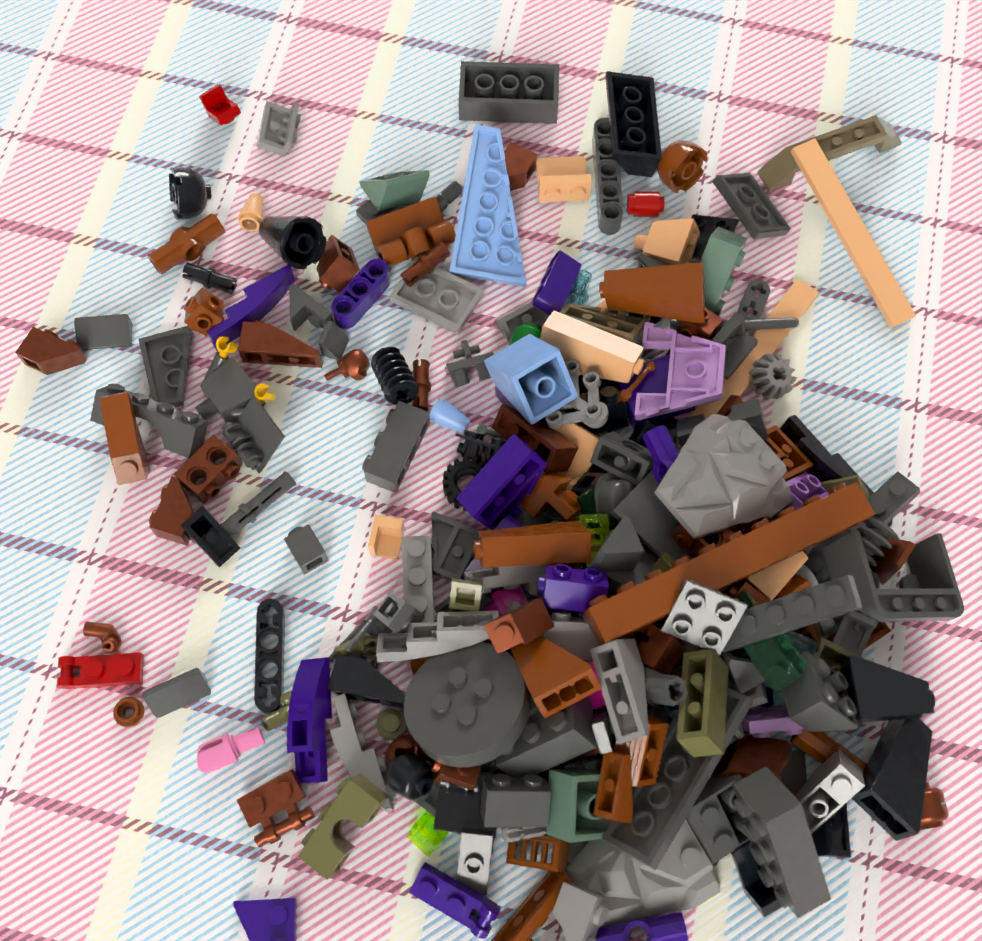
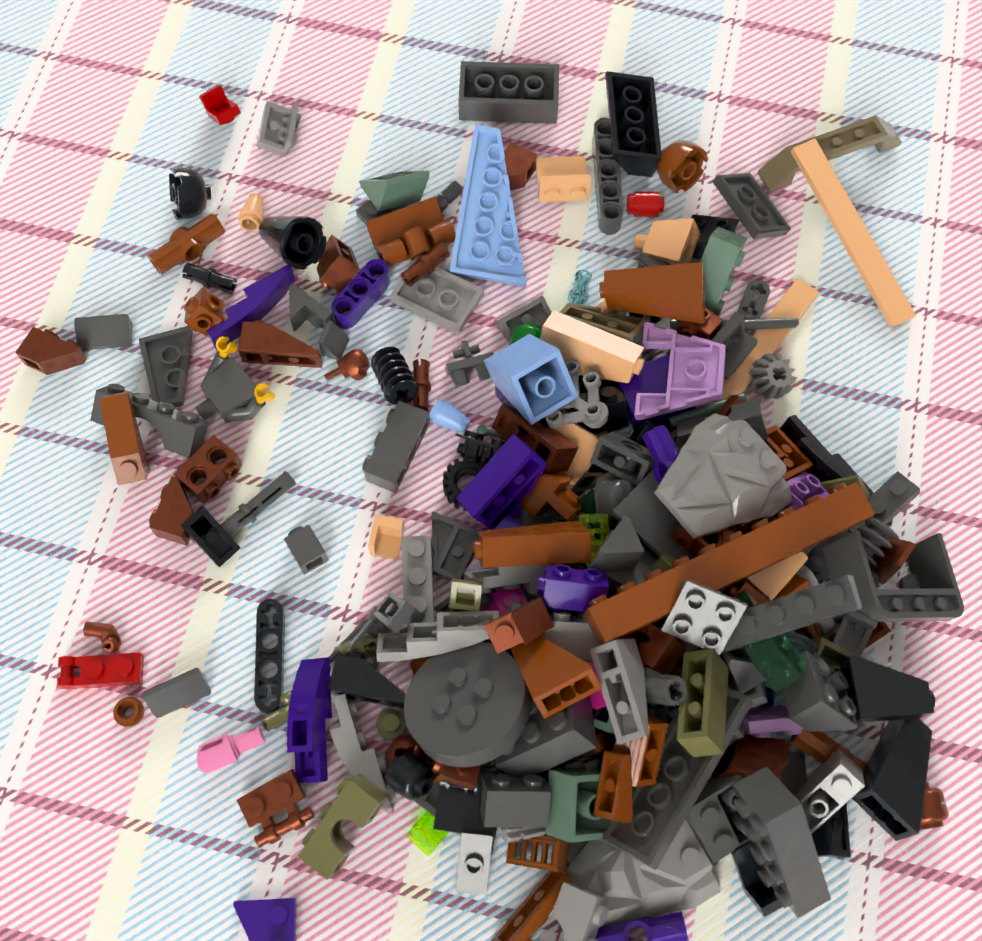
dark grey hinge [222,396,285,473] -> none
dark purple plate [409,862,501,939] -> none
dark purple beam [531,250,582,316] -> none
tile [592,711,613,754] -> none
dark orange hinge [619,361,656,402] -> none
none -> sand green bar [667,392,747,428]

